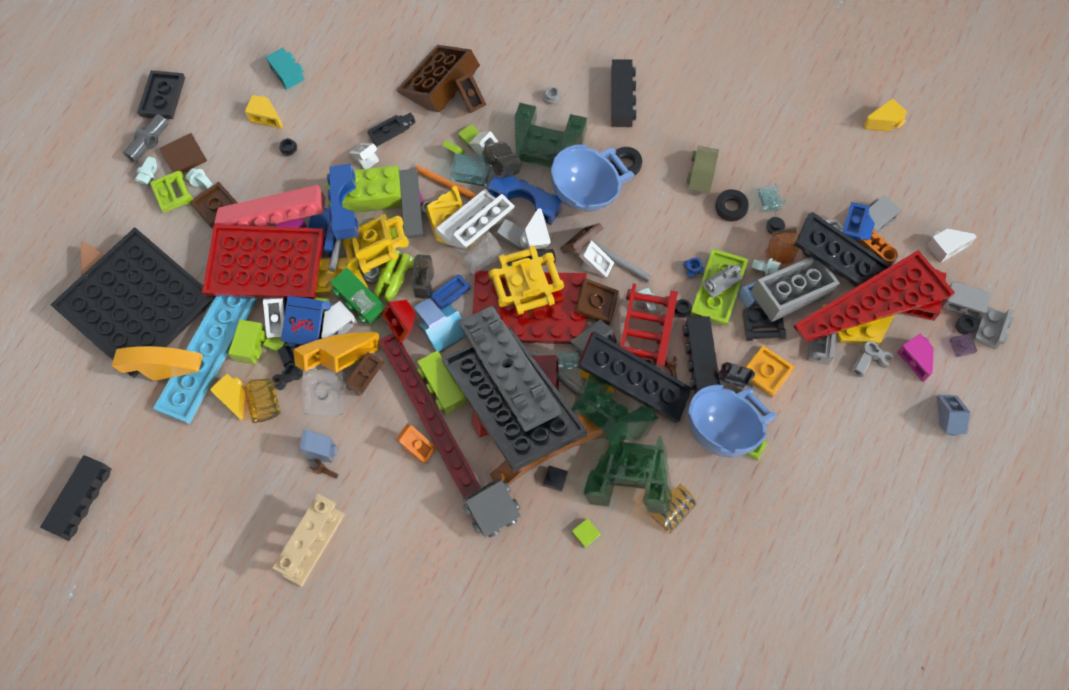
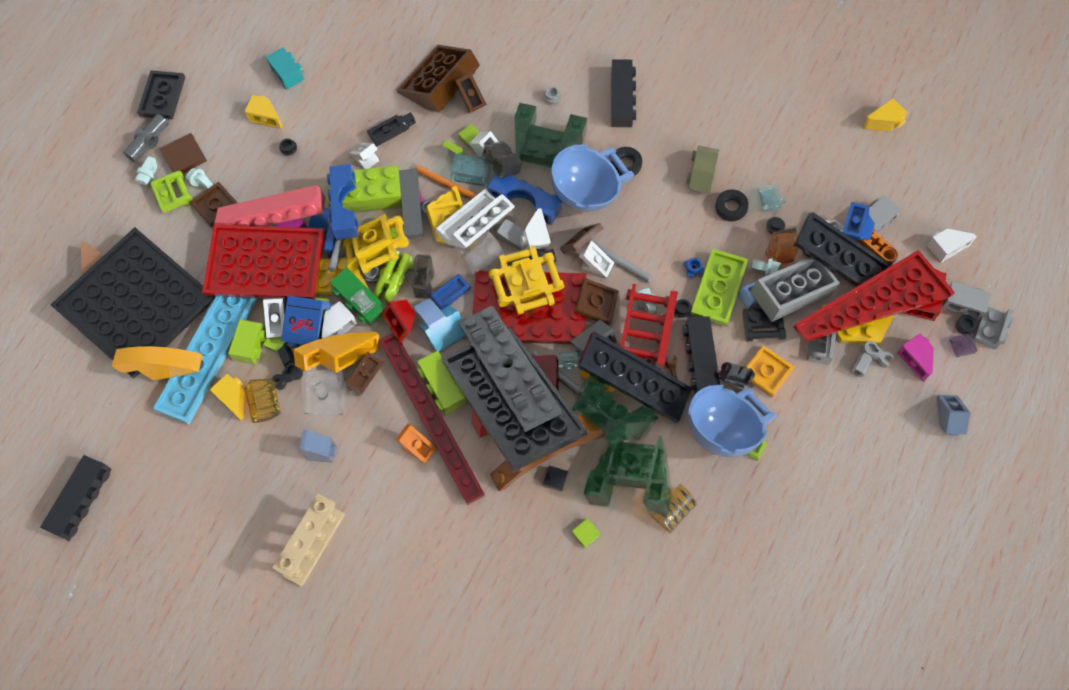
reddish brown hand [310,459,339,479] -> none
dark grey brick [462,478,521,537] -> none
light grey hinge [701,264,743,298] -> none

